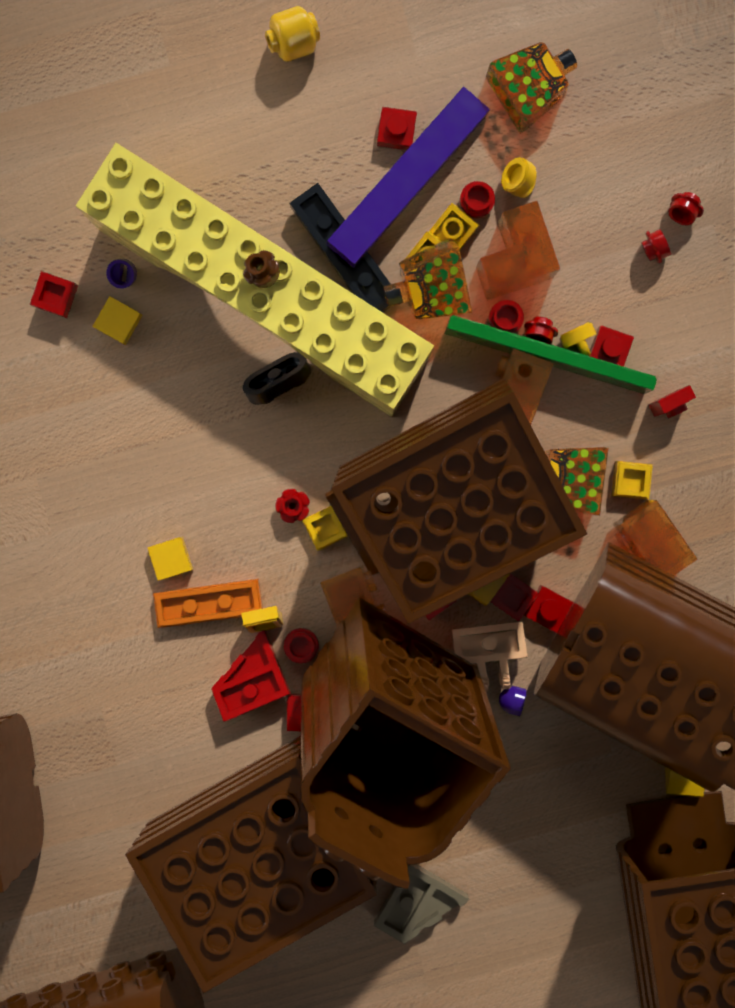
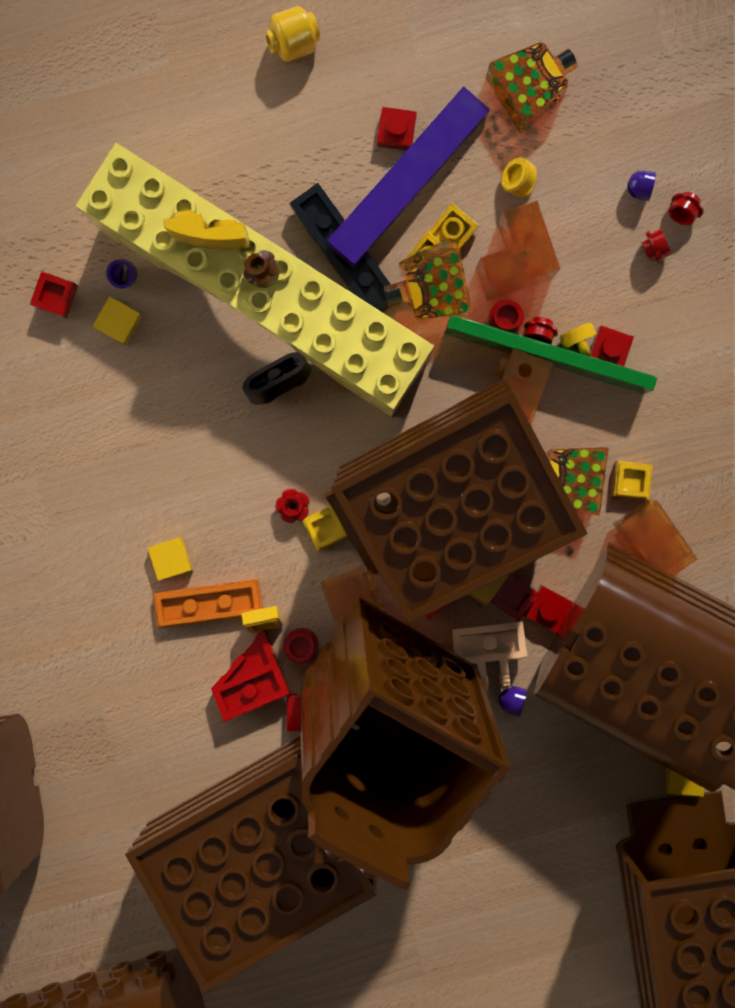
dark tan wing [374,864,469,944] -> none
red plate [460,181,495,218] -> none
red plate [648,385,696,419] -> none
none -> yellow slope [163,210,250,250]
none -> dark purple hinge [627,170,656,201]

